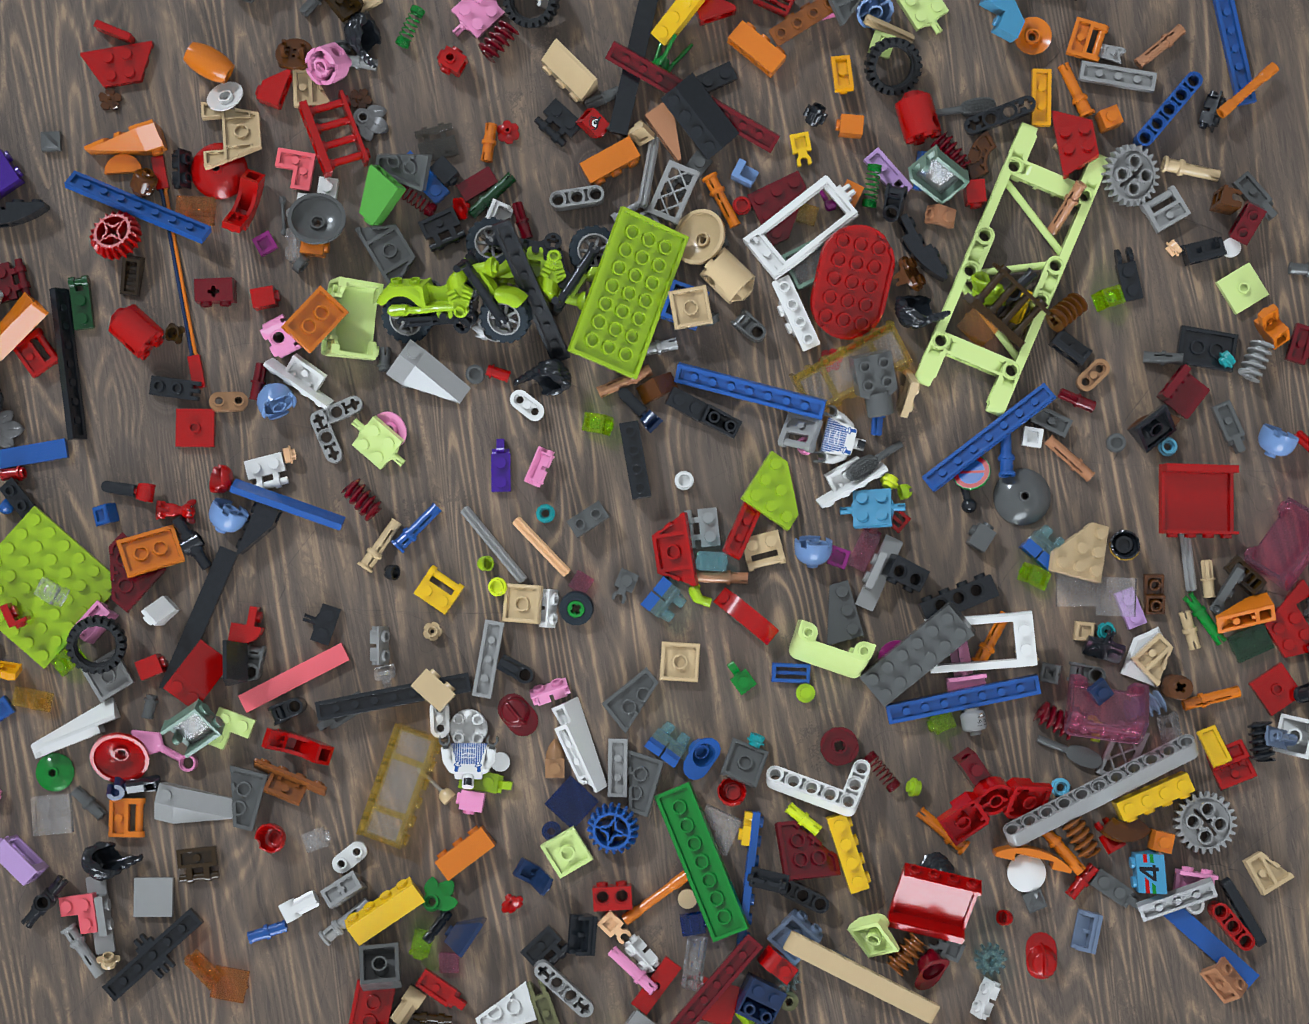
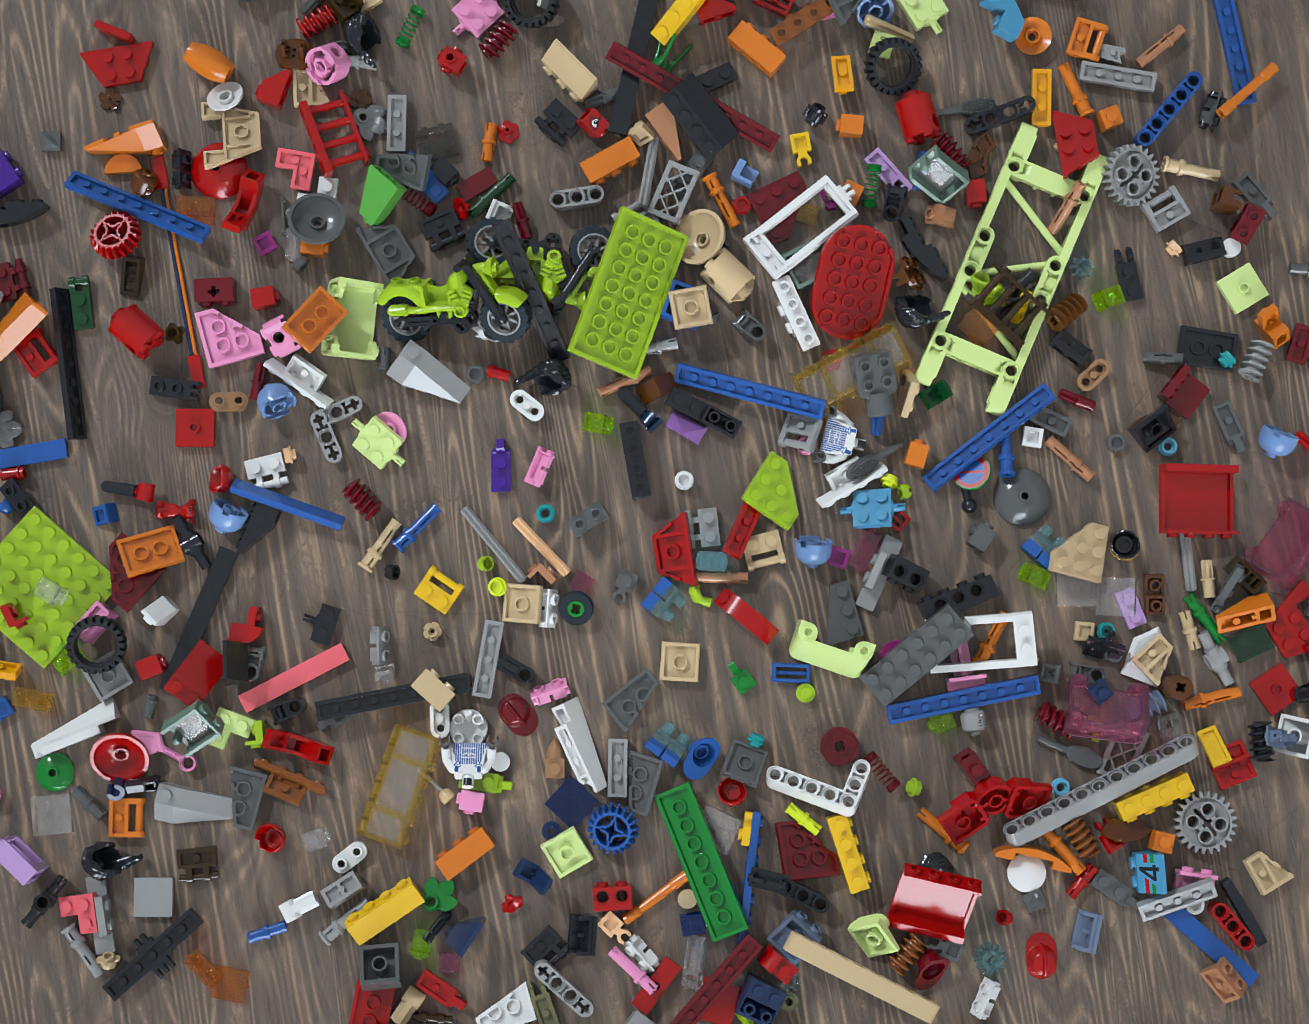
none -> bright pink plate [194,308,266,369]
none -> lime bracket [245,719,267,749]
none -> red piece [296,4,339,39]
none -> light grey plate [386,95,408,153]
none -> nougat bracket [527,563,558,585]
none -> medium lavender slope [665,410,707,445]
none -> orange brick [903,439,929,469]
none -> dark green bracket [918,379,953,410]
none -> clear light blue gear [1069,255,1095,280]
none -> light grey pin [1197,630,1235,686]

